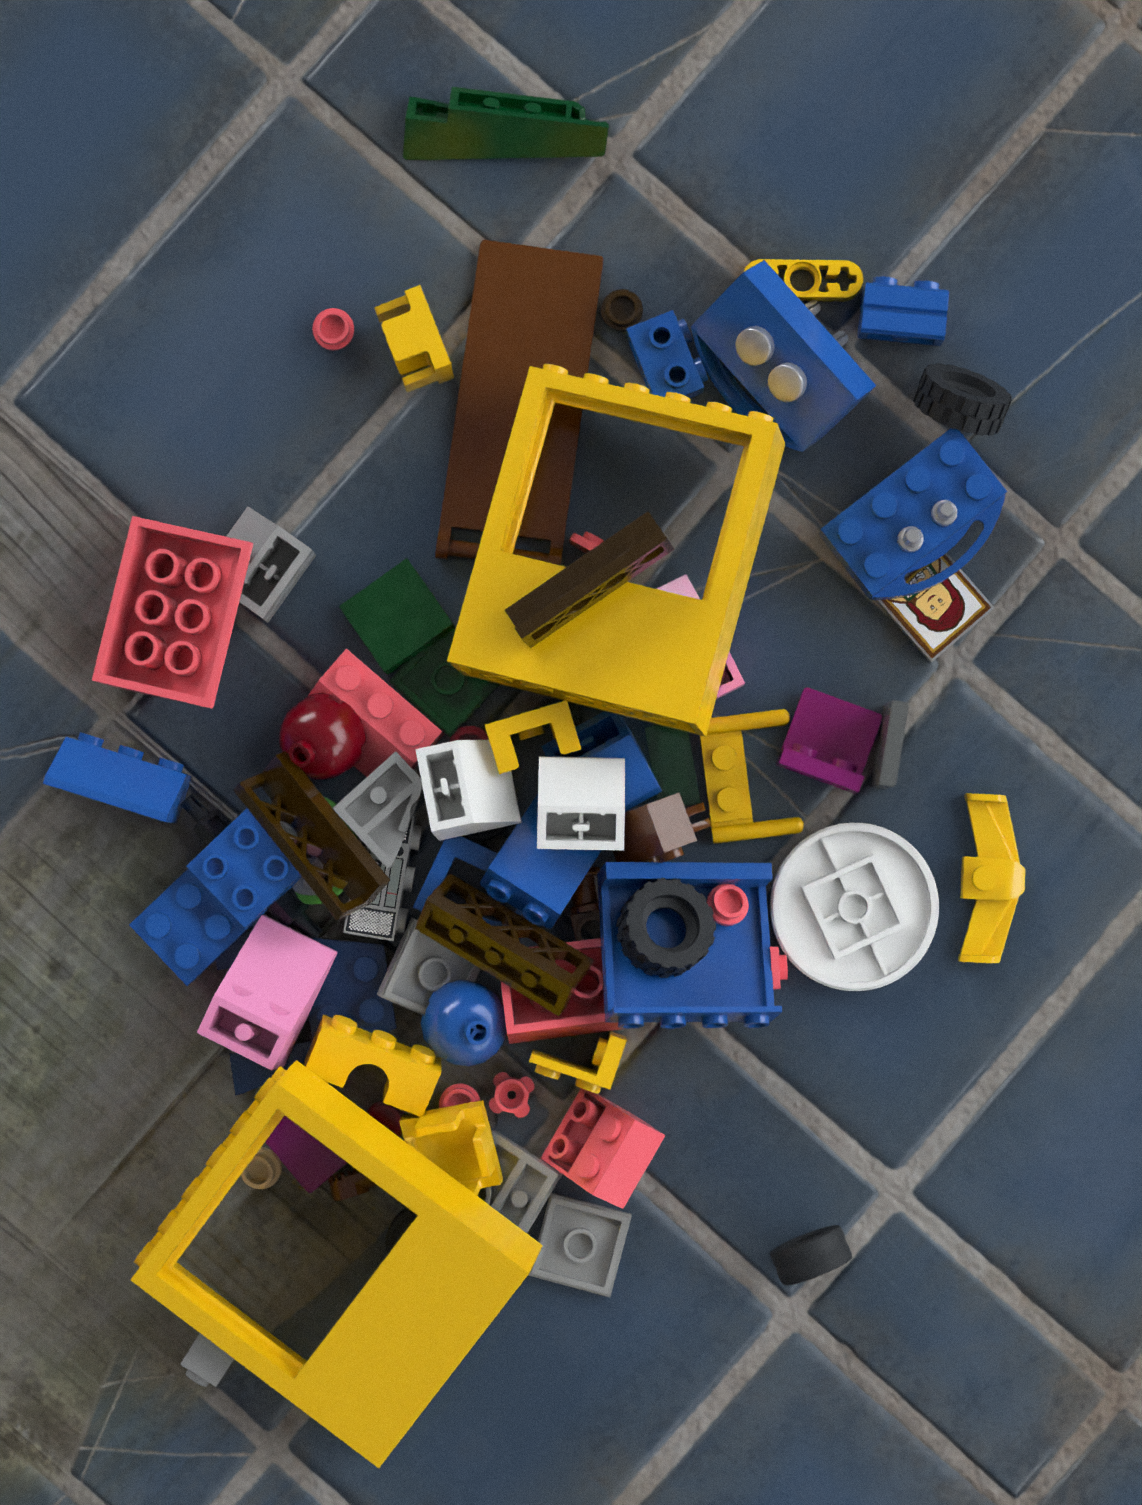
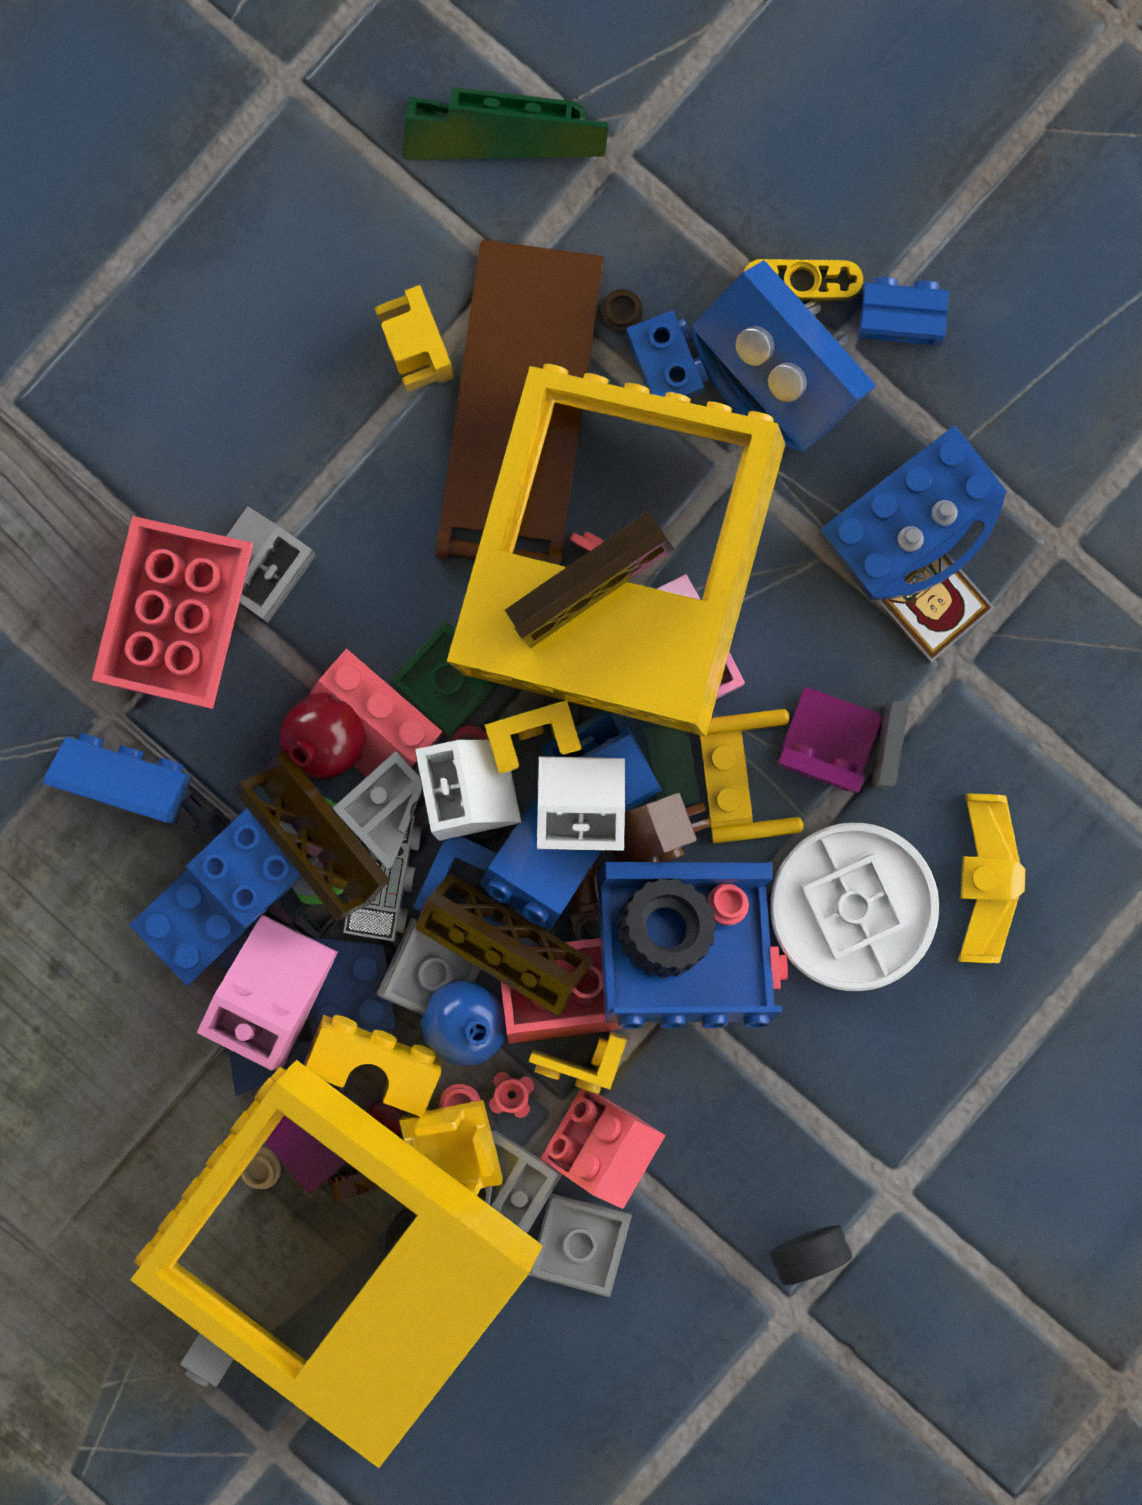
coral plate [312,308,354,351] -> none
dark green tile [339,558,455,675] -> none
black tyre [913,363,1012,436] -> none

